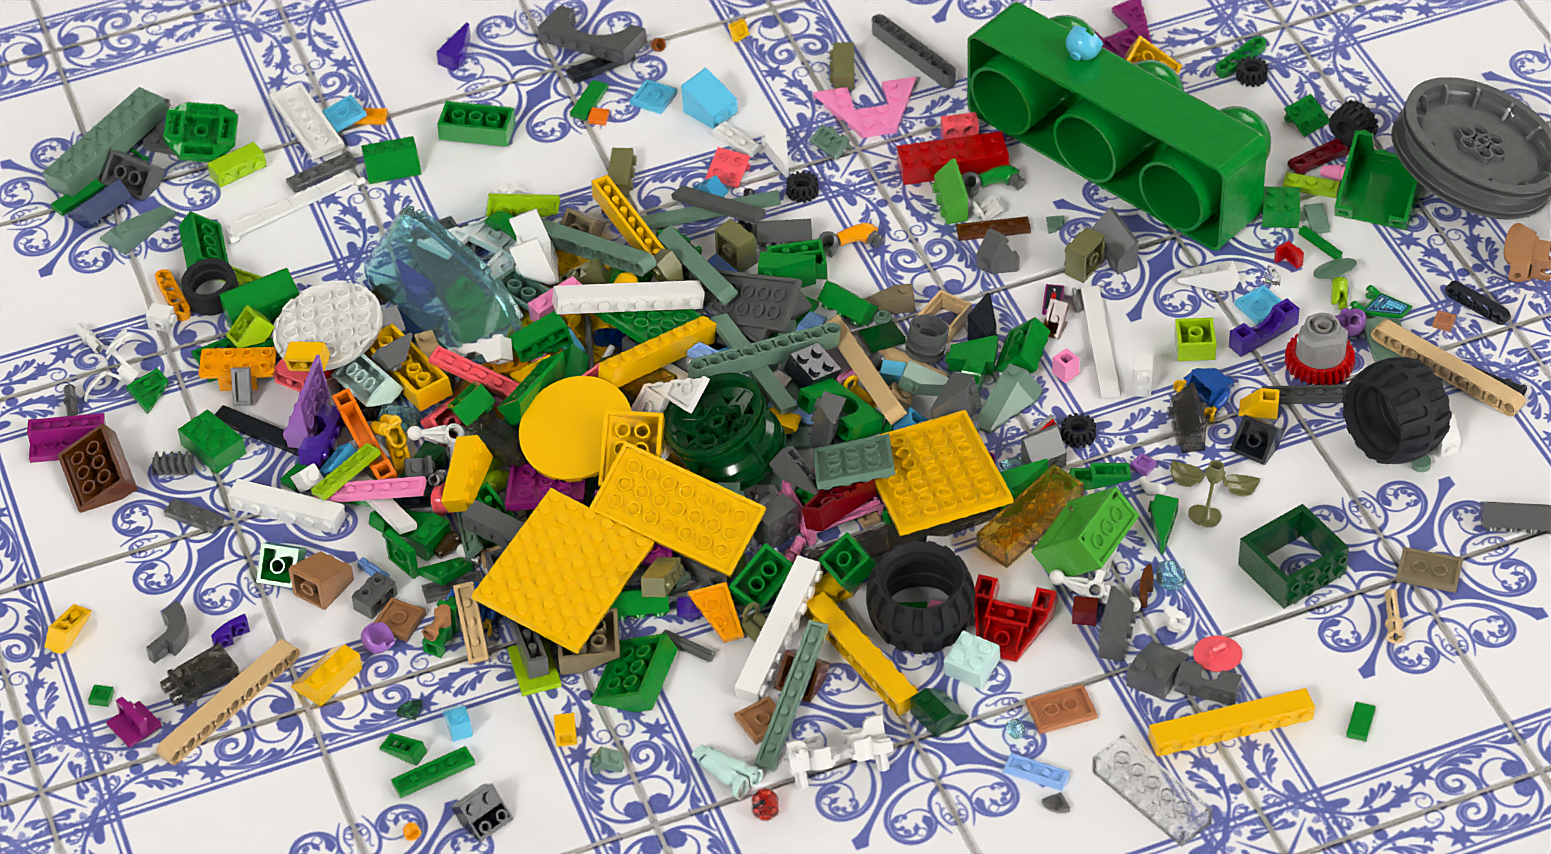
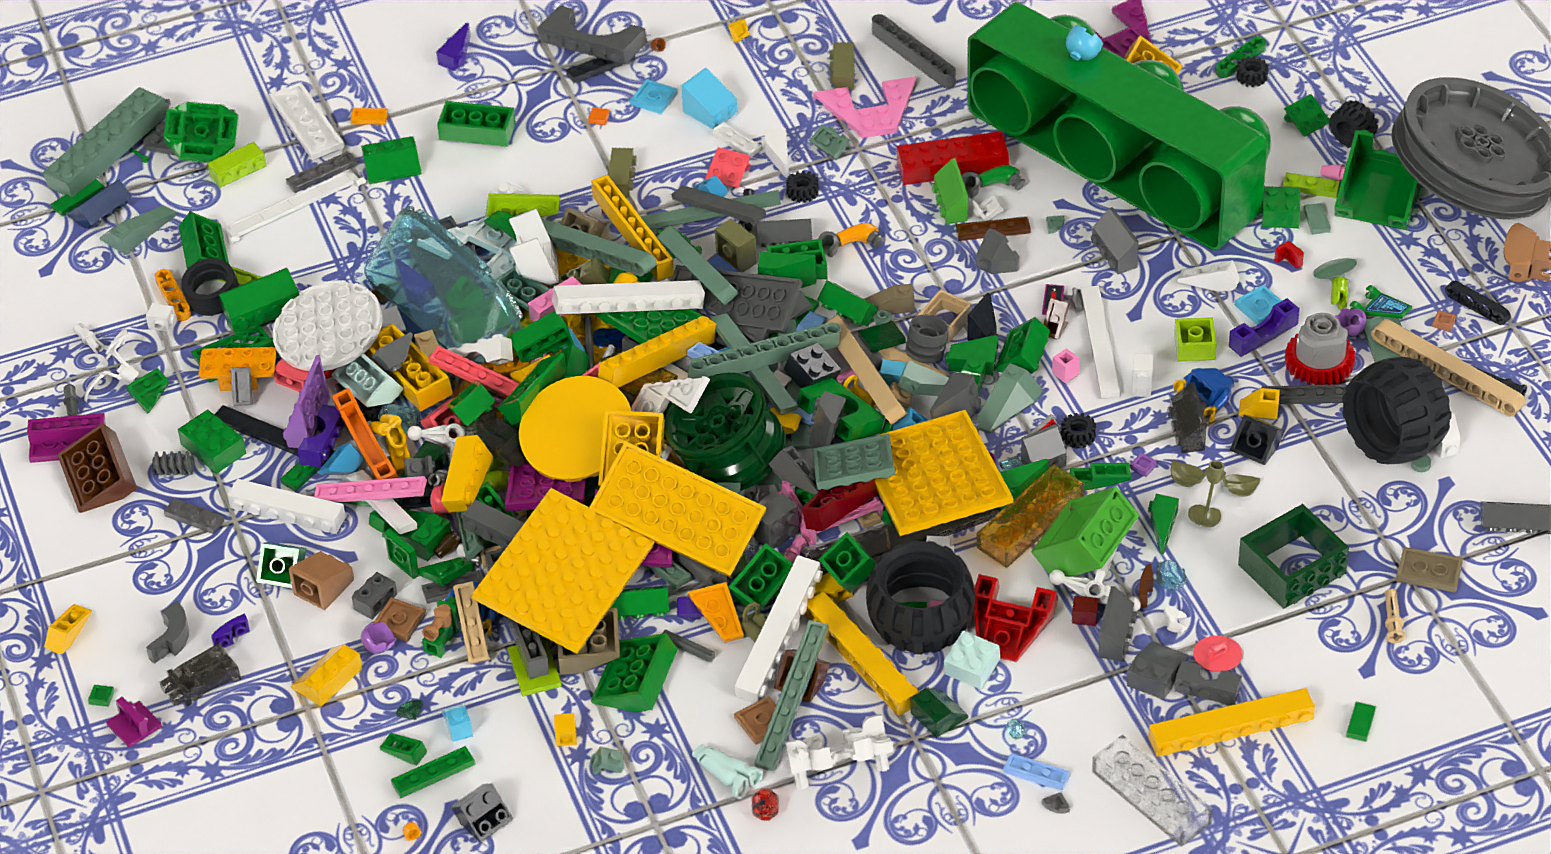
dark grey slope [100,149,165,201] -> none
tan beam [156,639,300,765] -> none
lime slope [226,305,275,348] -> none
yellow brick [284,341,330,372] -> none
white brick [290,463,324,494] -> none
lime tile [311,443,381,501] -> none
medium azure tile [322,95,367,133] -> none
medium blue axle [357,557,390,578] -> none
green tile [570,79,609,121] -> none
olive brick [641,557,684,597] -> none
olive slope [650,249,684,282] -> none
coral brick [941,112,979,139] -> none
nougat tile [1025,684,1097,734] -> none
olive brick [1064,227,1105,283] -> none
white arm [1138,476,1166,496] -> none
clear tile [1262,265,1281,286] -> none
dark red plate [1287,138,1350,175] -> none
green axle [1298,225,1343,260] -> none

